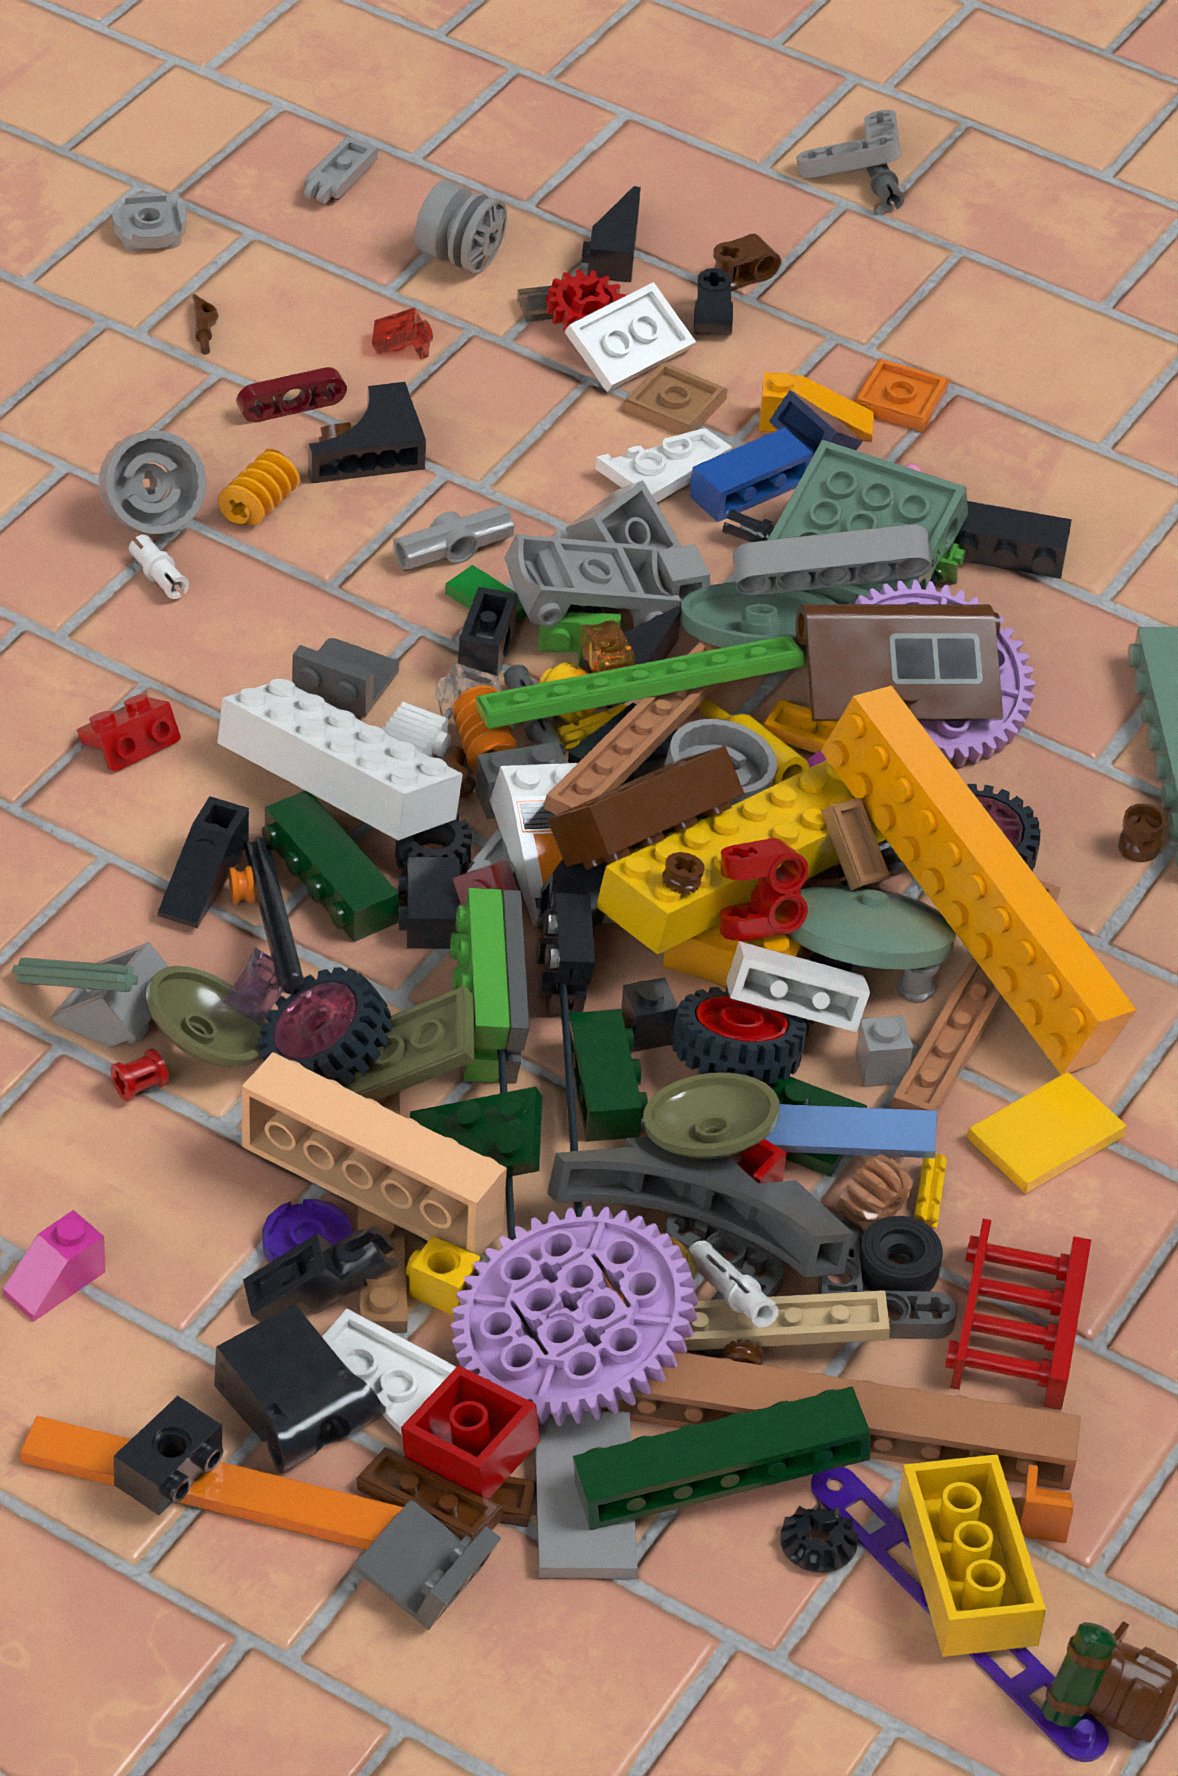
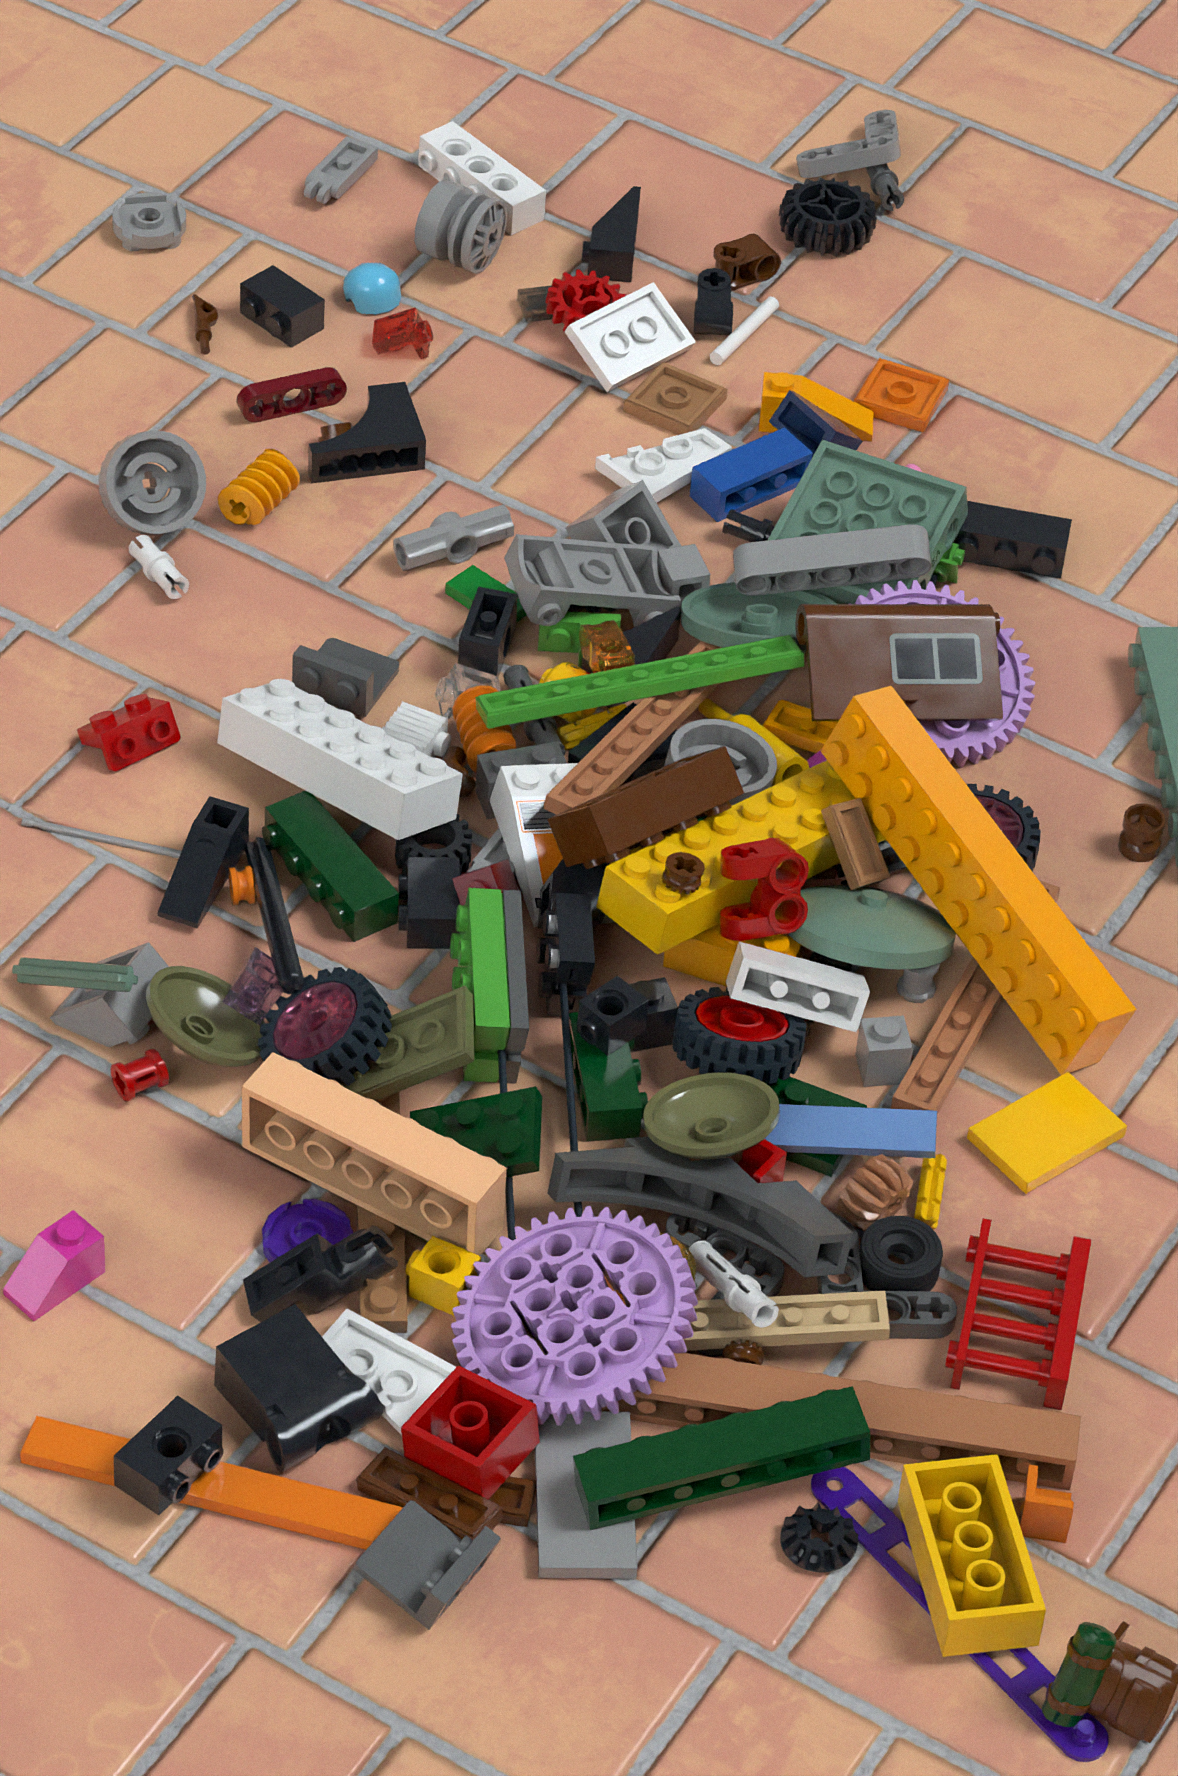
none -> light grey piece [21,817,181,858]
none -> black brick [240,265,325,348]
none -> medium azure hair [343,263,401,315]
none -> white brick [418,121,546,235]
none -> black brick [577,975,649,1056]
none -> white bar [710,296,779,365]
none -> black gear [779,177,877,257]

